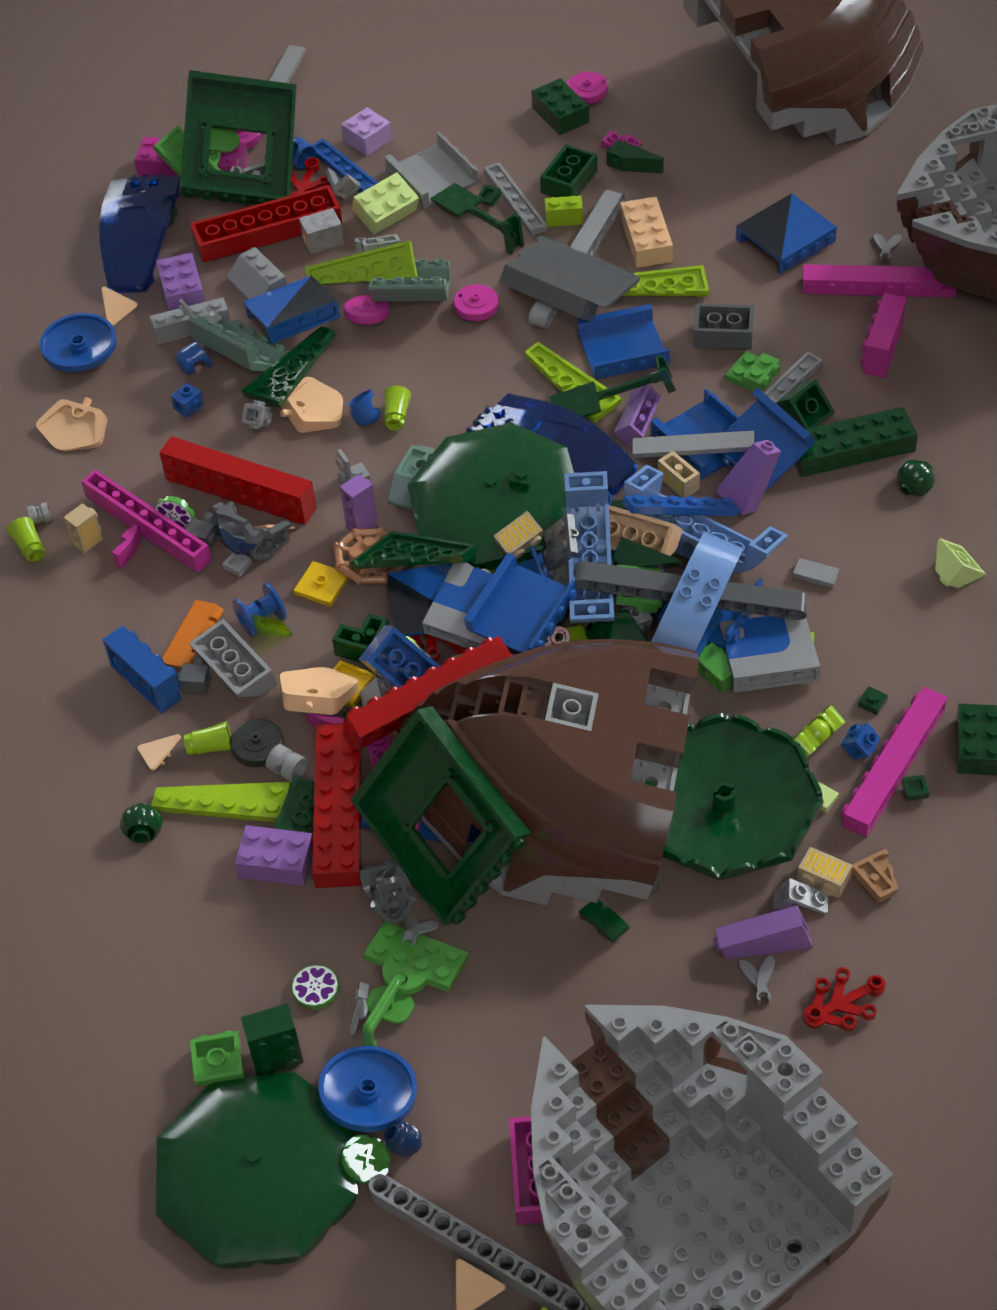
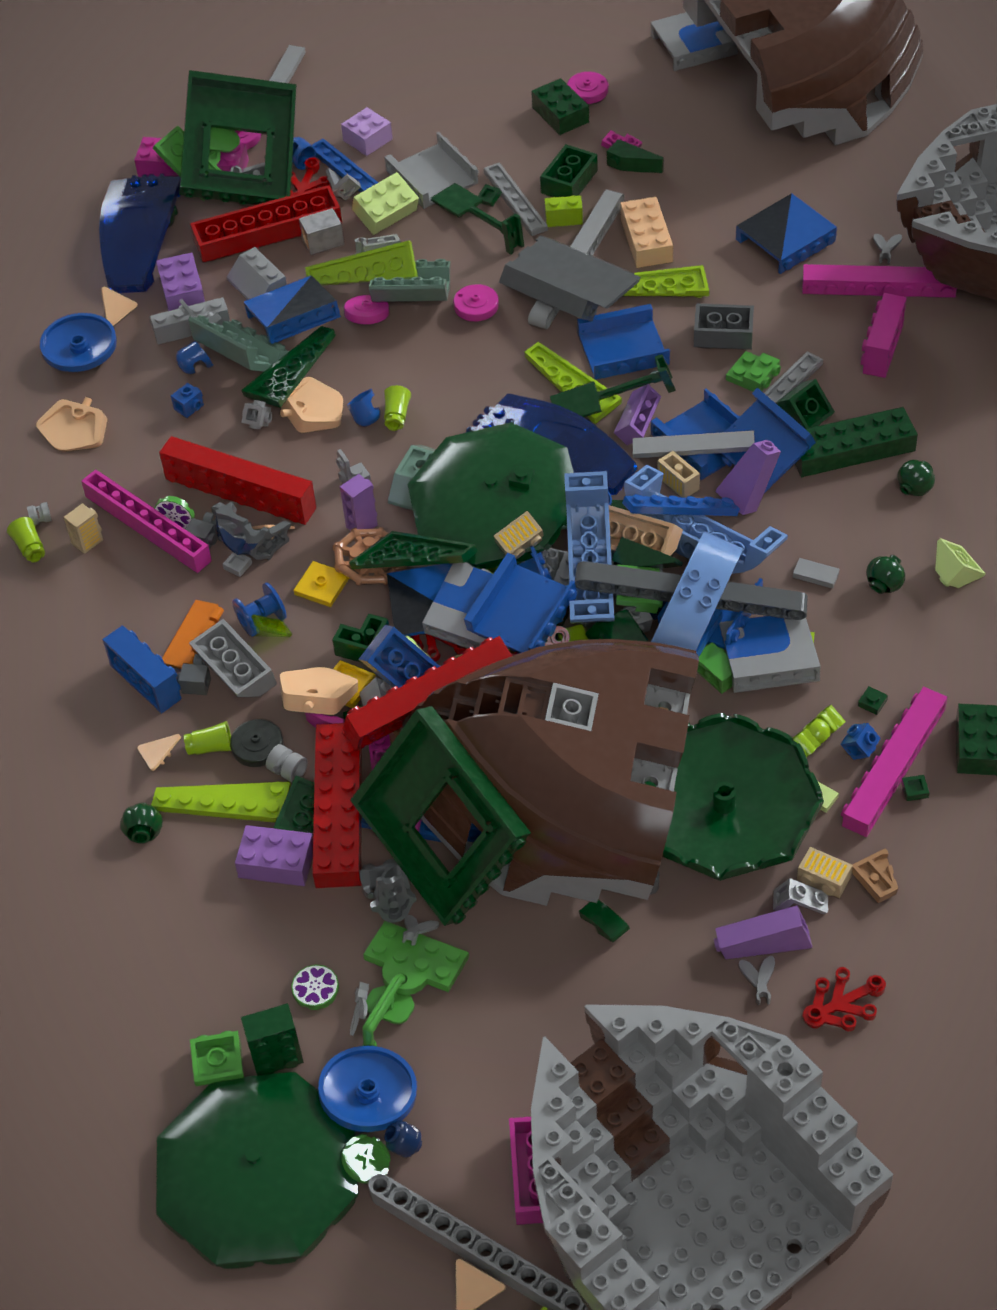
dark pink slope [112,523,142,569] -> none
dark grey plate [544,513,579,571] -> none
none -> light grey panel [651,12,738,71]
none -> dark green plant [866,555,905,594]

